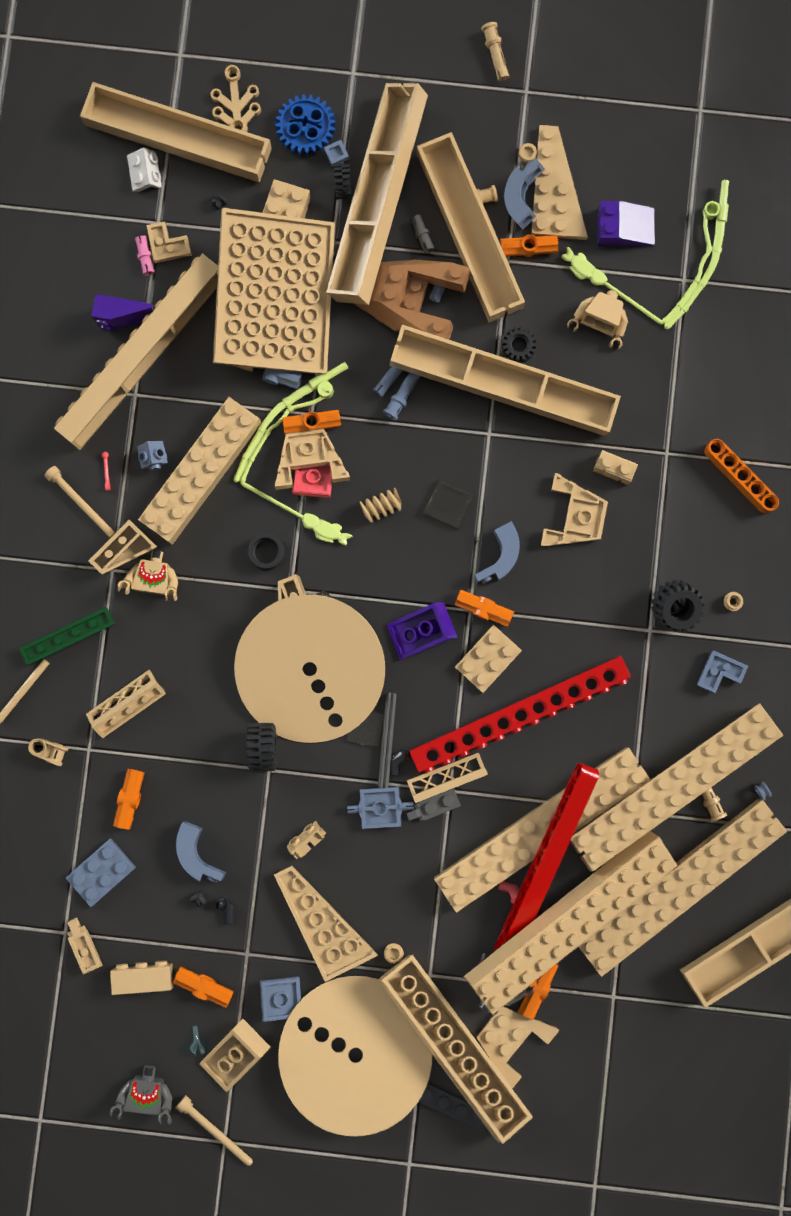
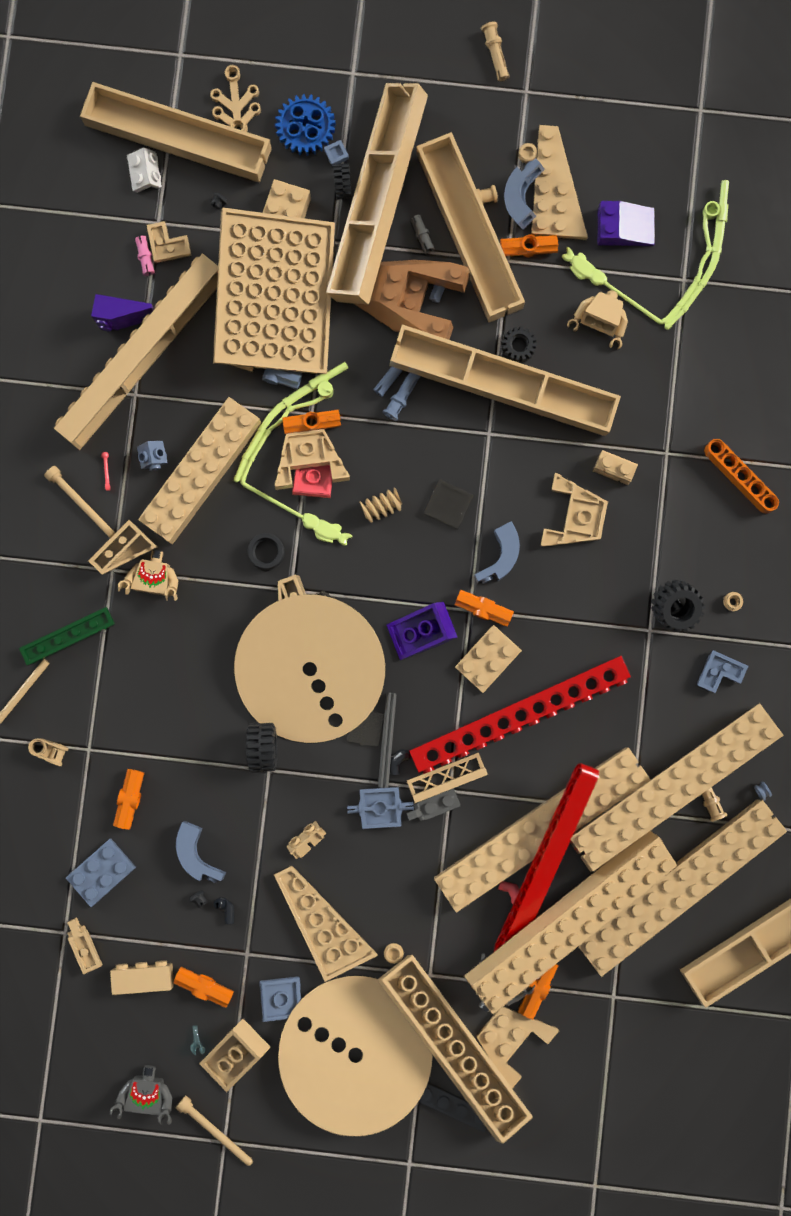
tan fence [86,670,166,738] -> none

